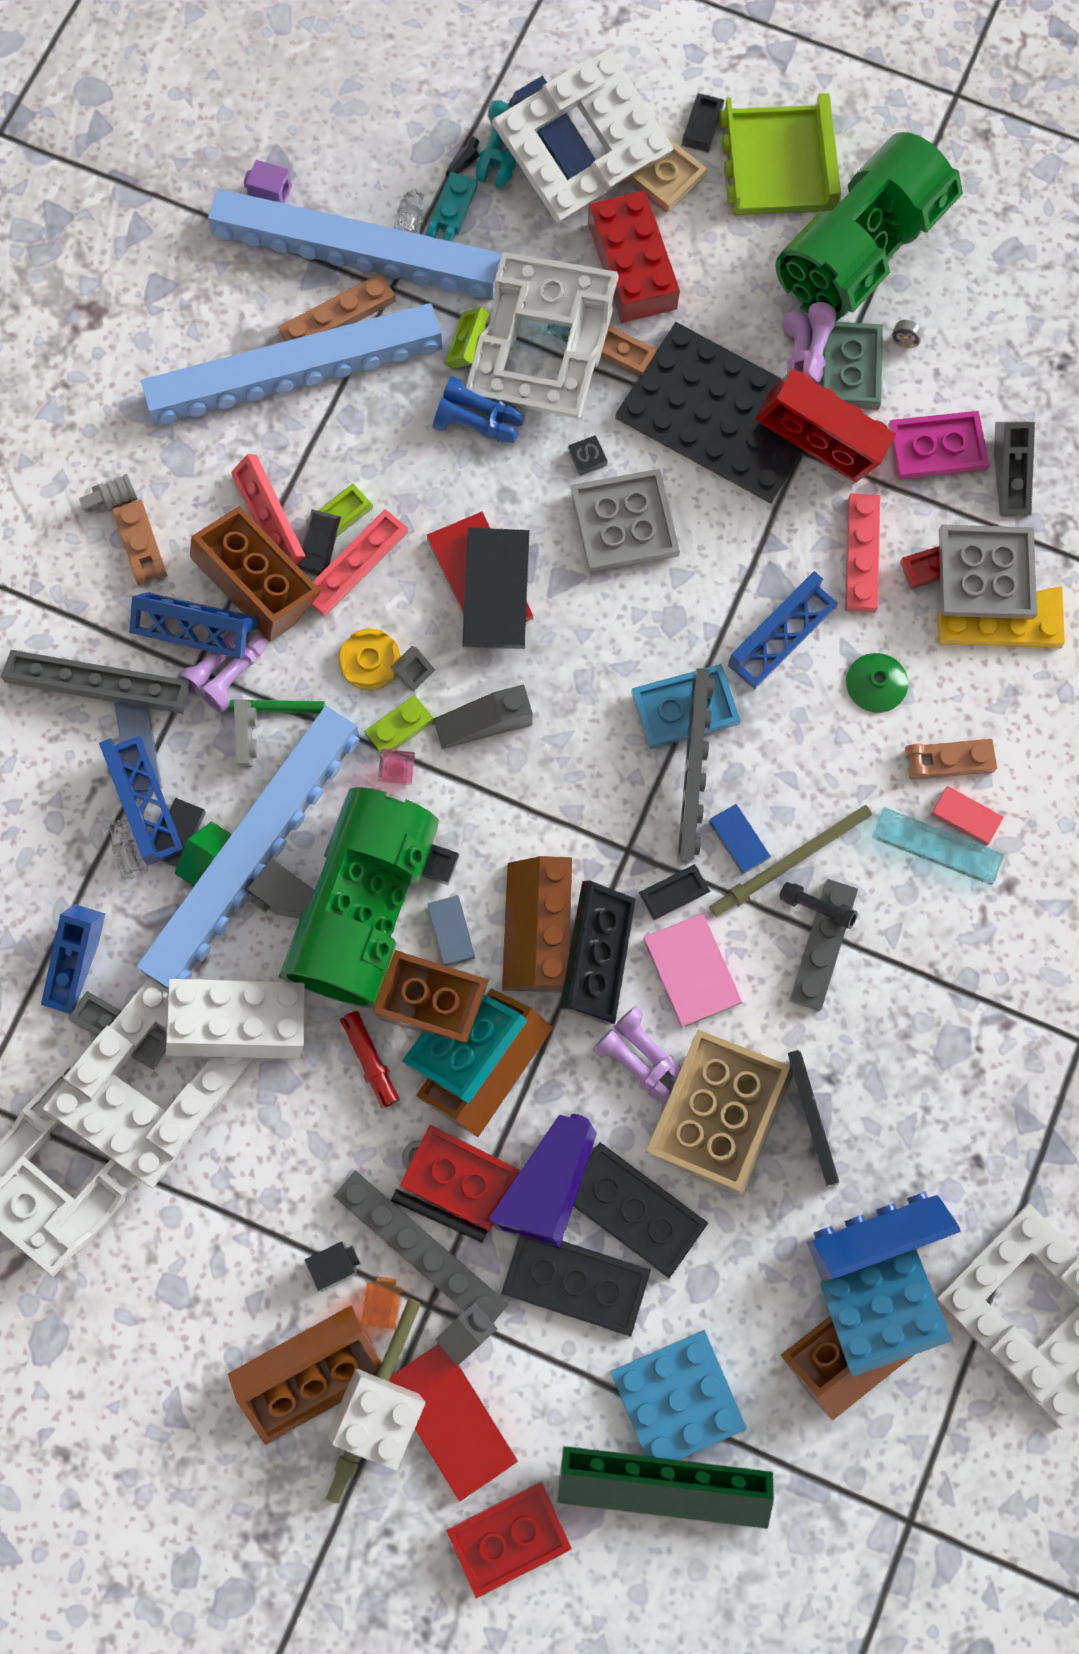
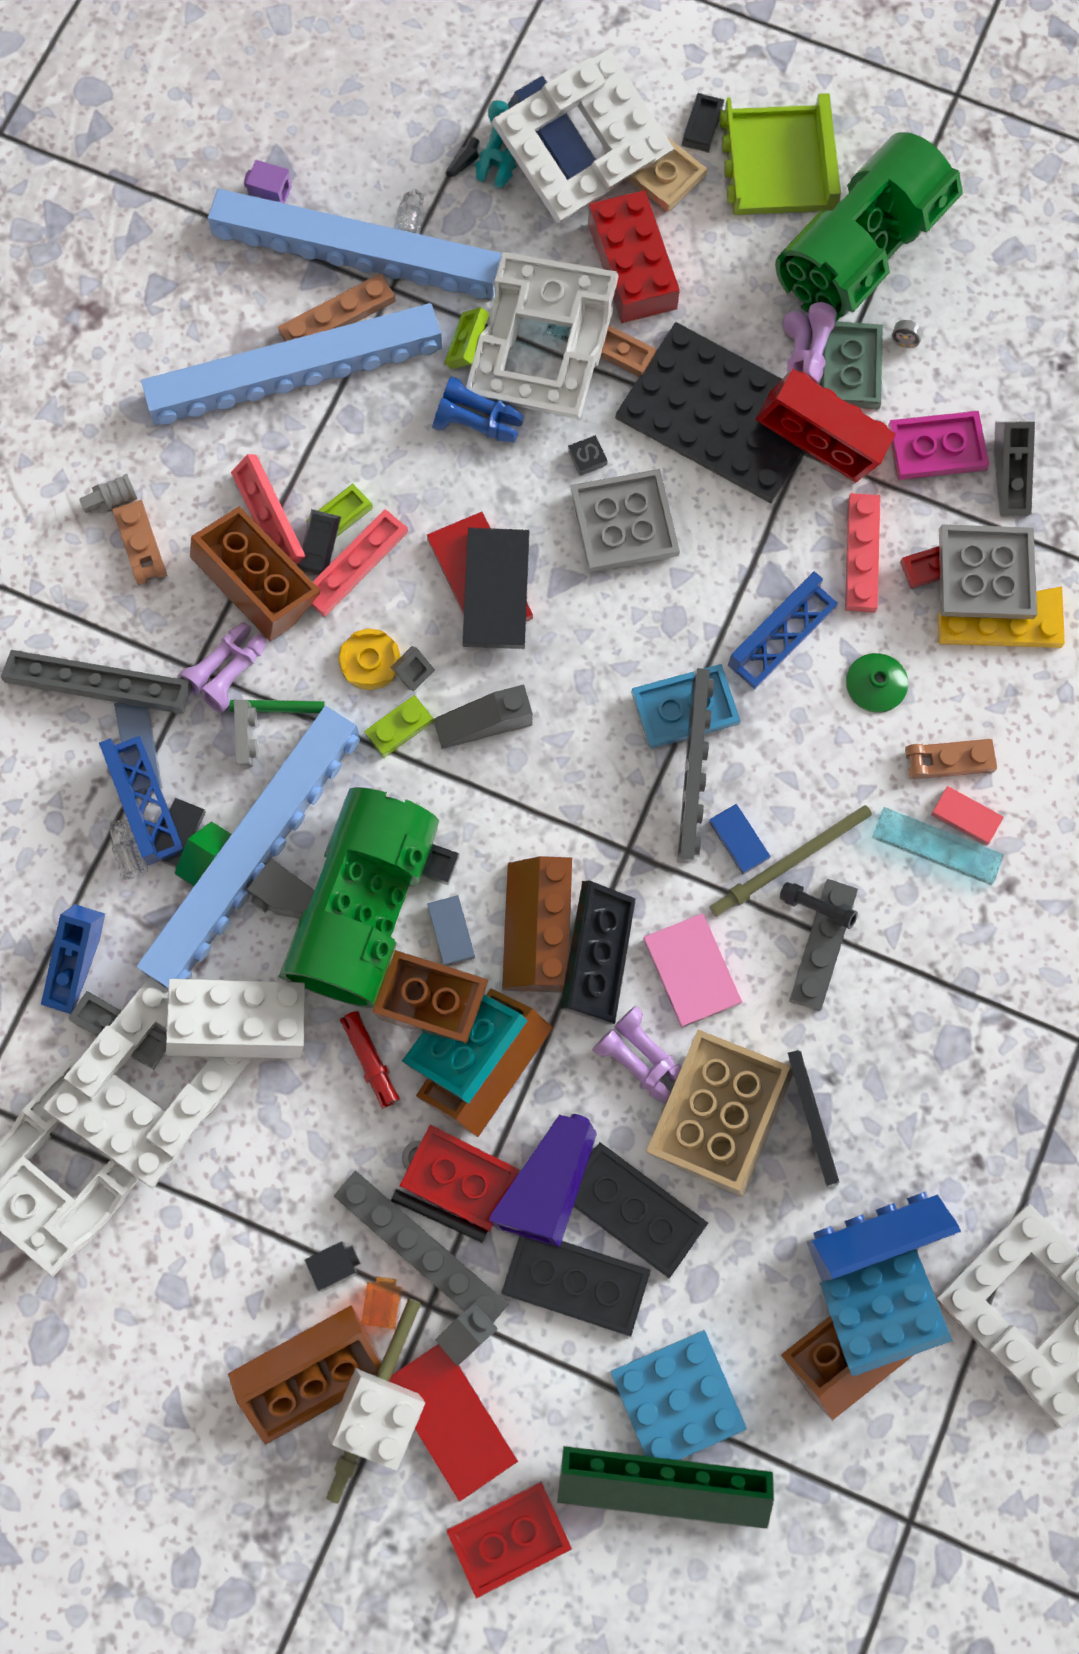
blue fence [129,592,258,659] -> none
clear pink plate [378,748,415,785] -> none
teal hinge [425,172,478,242] -> none
black tile [639,864,711,920] -> none

